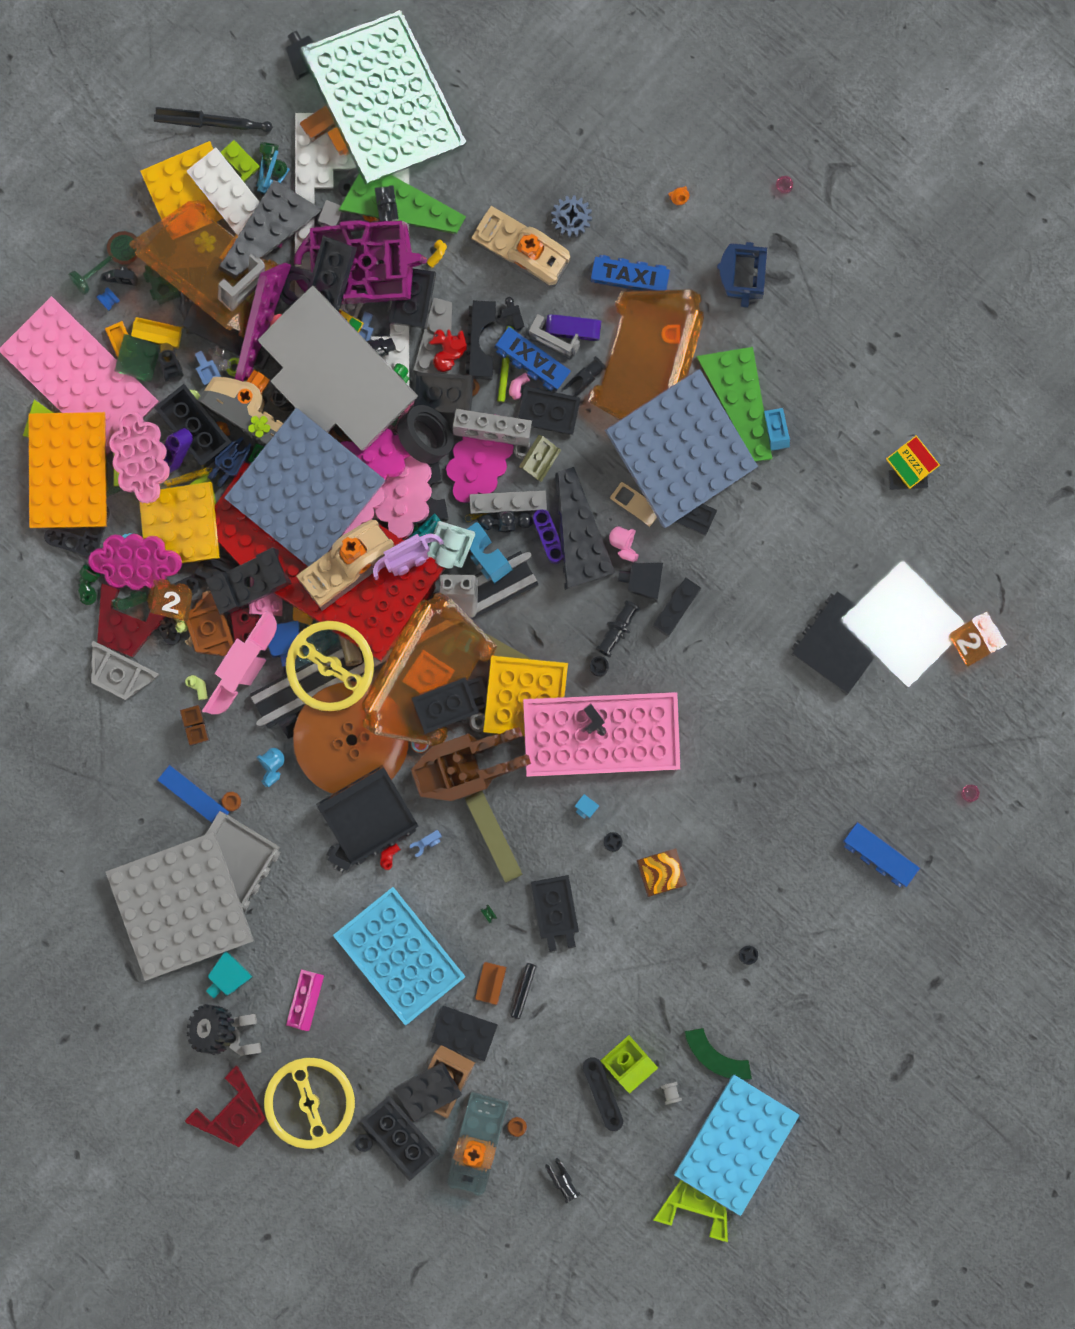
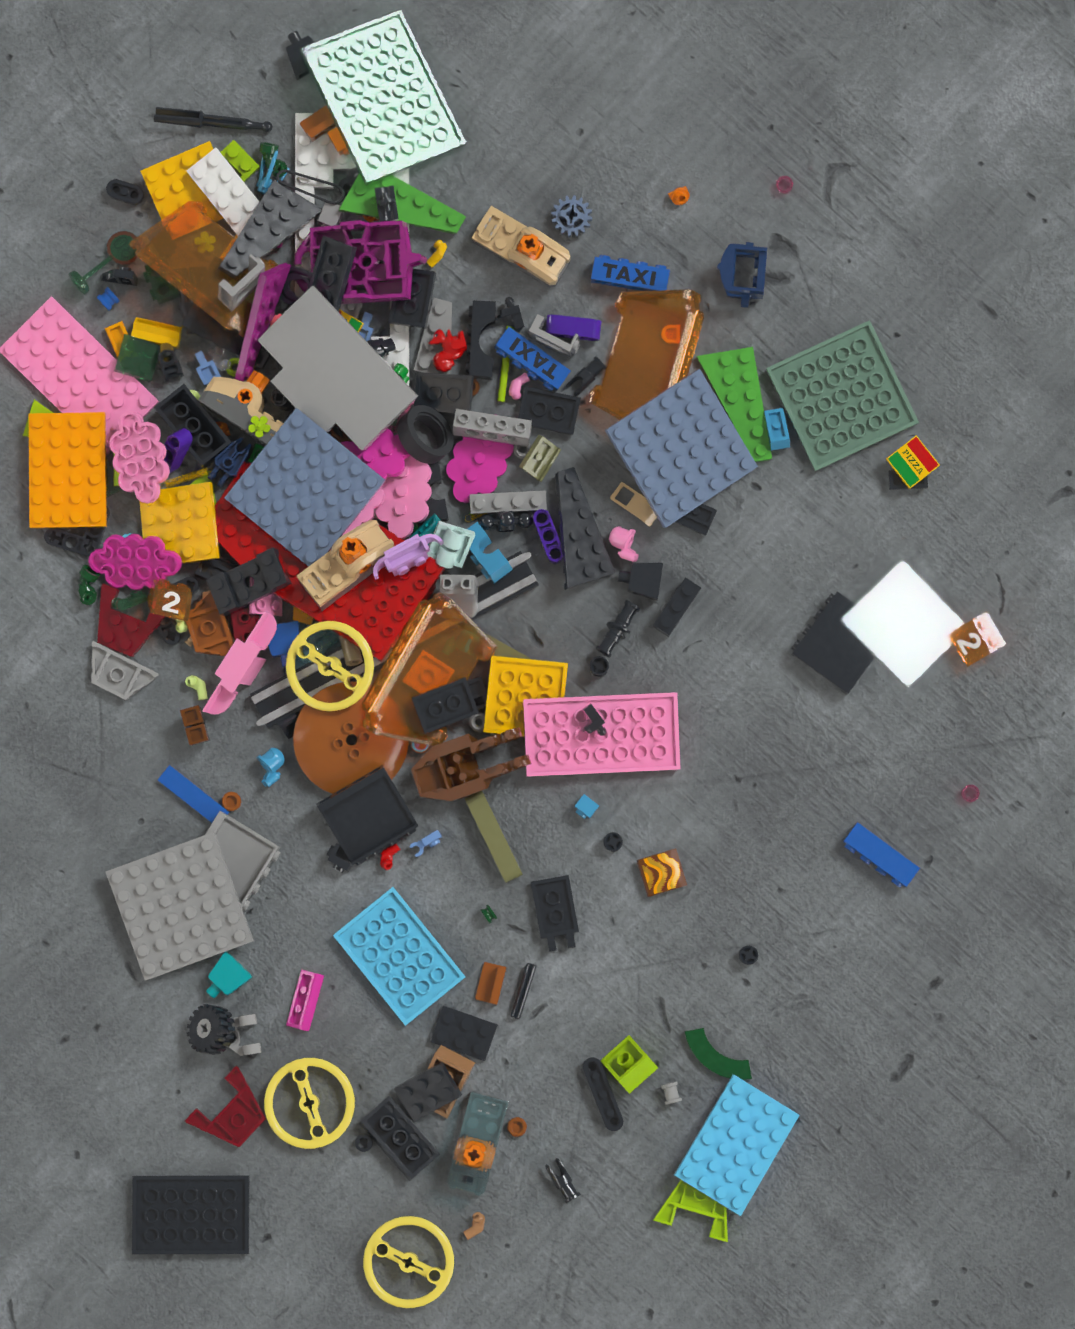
none -> black plate [106,179,144,205]
none -> black plate [132,1175,250,1255]
none -> black piece [276,169,345,204]
none -> light yellow piece [363,1216,454,1308]
none -> medium nougat arm [463,1212,485,1240]
none -> sand green plate [766,320,919,472]

